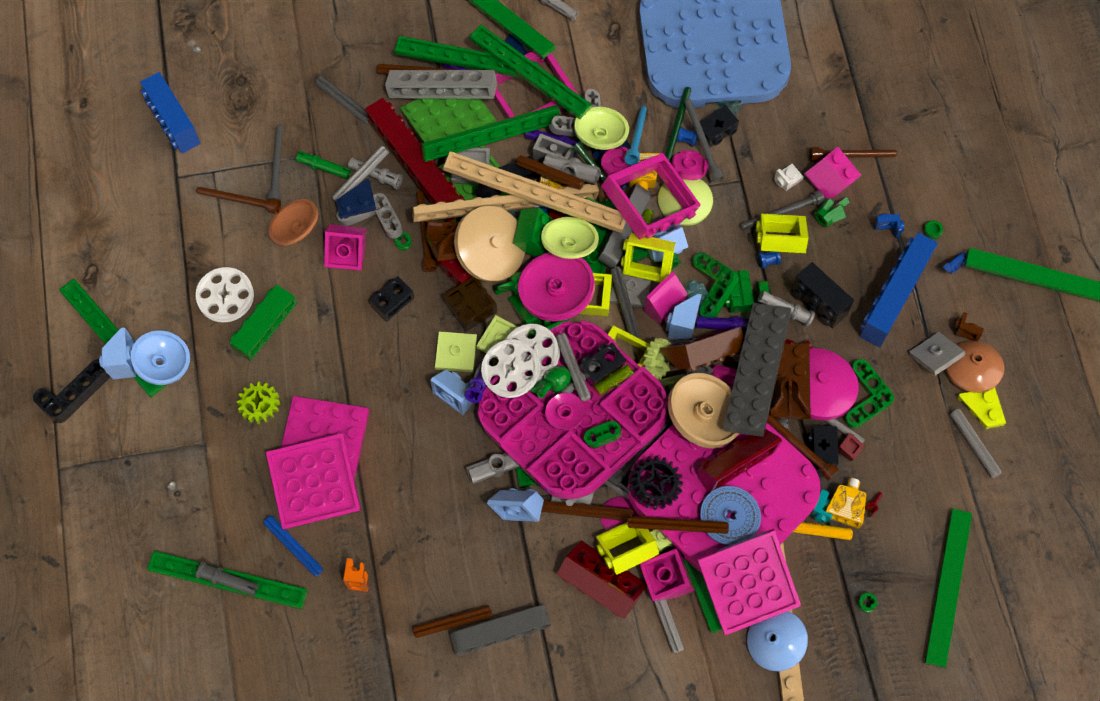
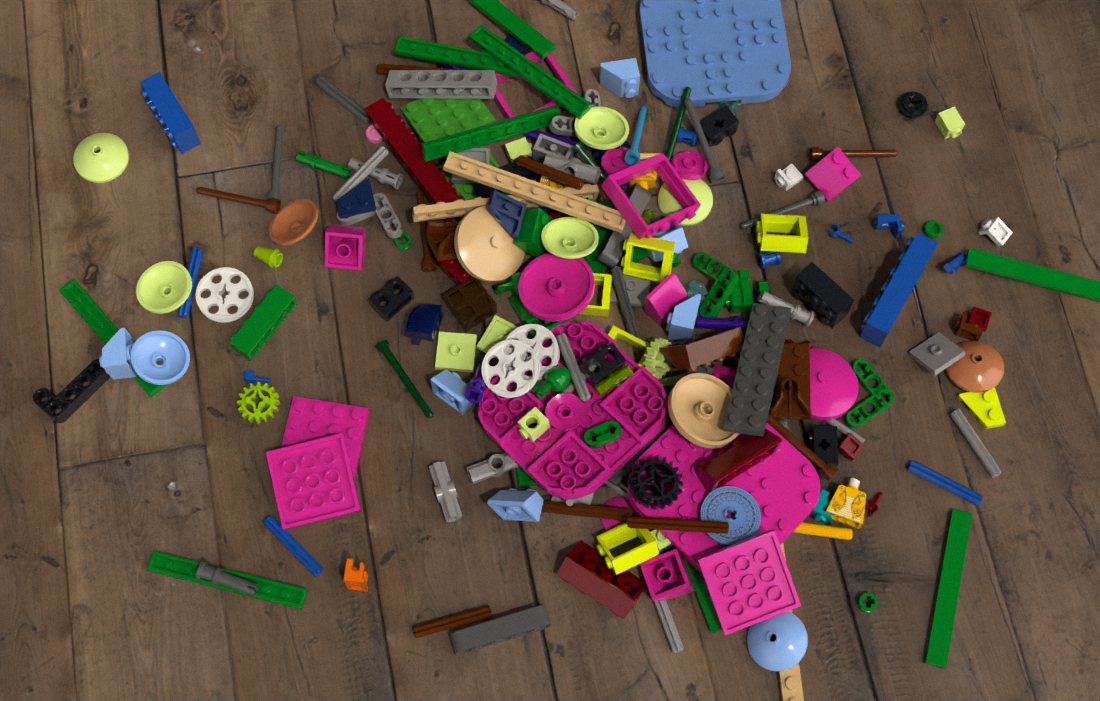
green rock [814,197,850,227] -> none
none -> yellowish green dish [73,133,129,183]
none -> yellowish green dish [136,261,192,314]
none -> blue axle [177,248,203,318]
none -> blue hand [244,370,271,384]
none -> lime cone [254,246,283,267]
none -> bright pink tile [366,125,383,144]
none -> dark green bar [376,340,433,419]
none -> clear blue brick [403,303,443,346]
none -> light grey piece [429,461,462,523]
none -> dark blue wing [486,190,527,239]
none -> yellowish green brick [505,137,533,163]
none -> yellowish green brick [518,407,550,442]
none -> light blue slope [599,58,640,98]
none -> blue hand [829,224,854,243]
none -> black gear [898,91,928,119]
none -> blue axle [908,461,983,505]
none -> yellowish green brick [935,106,965,139]
none -> dark red plate [968,306,992,332]
none -> white bracket [978,217,1013,247]

